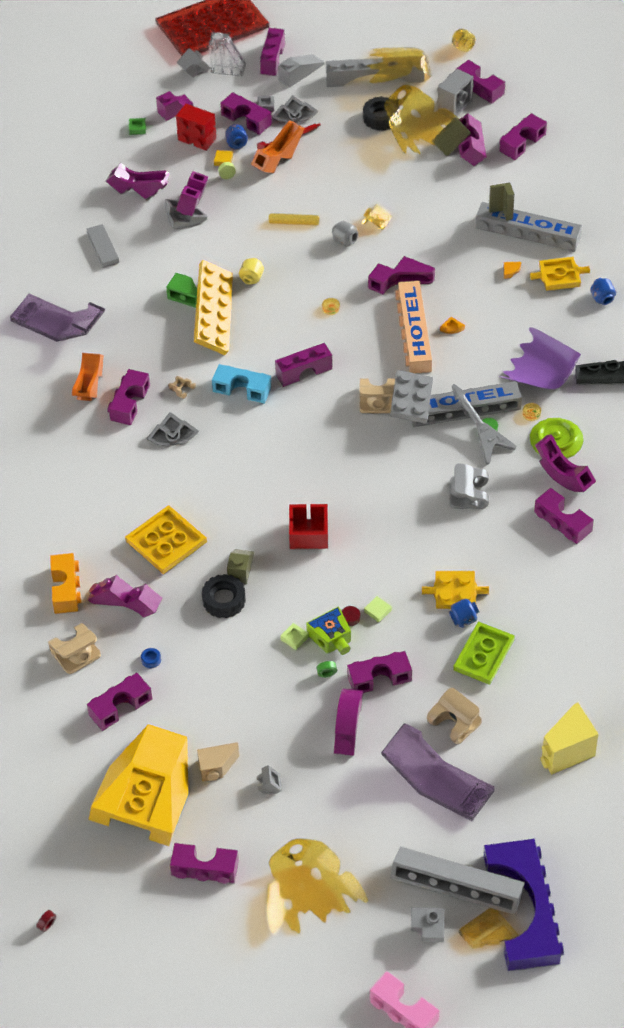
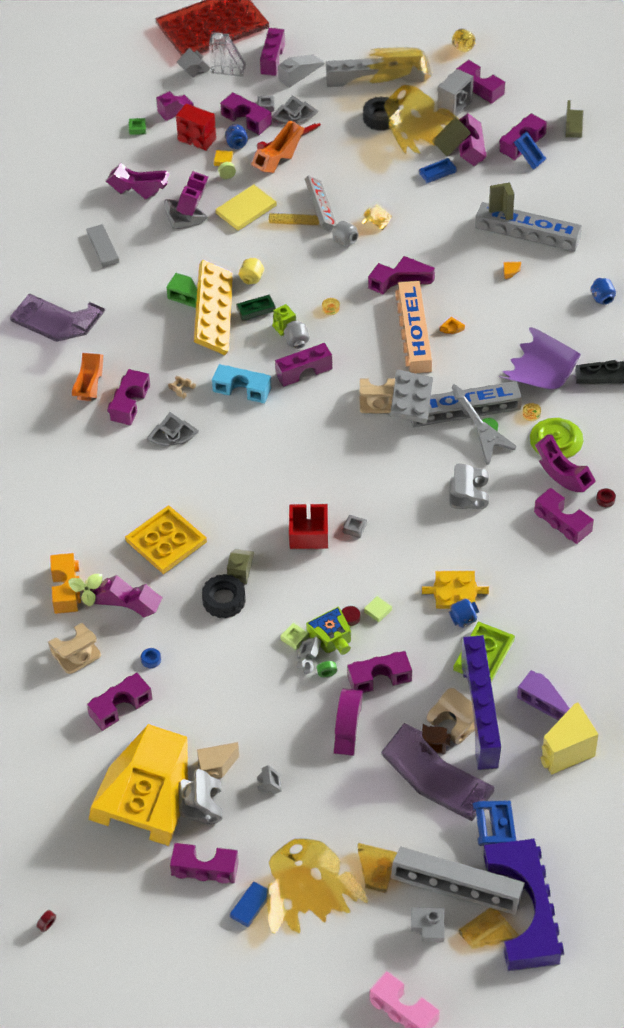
yellow plate [530,257,590,291] -> none
none -> yellowish green plant [68,574,102,606]
none -> light grey piece [179,769,222,824]
none -> light yellow tile [215,184,277,231]
none -> blue tile [230,881,272,927]
none -> dark green plate [236,294,276,321]
none -> lime window [272,304,296,337]
none -> light grey head [284,321,310,349]
none -> light grey plate [297,637,321,674]
none -> light grey tile [305,175,336,231]
none -> light grey tile [342,515,367,538]
none -> clear yellow wing [357,843,397,893]
none -> blue tile [419,158,457,184]
none -> reddish brown window [421,724,451,754]
none -> dark purple arch [461,635,501,770]
none -> blue plate [473,801,516,846]
none -> blue tile [513,132,546,169]
none -> medium lavender slope [517,670,570,721]
none -> olive panel [565,100,583,138]
none -> dark red tile [596,488,616,507]

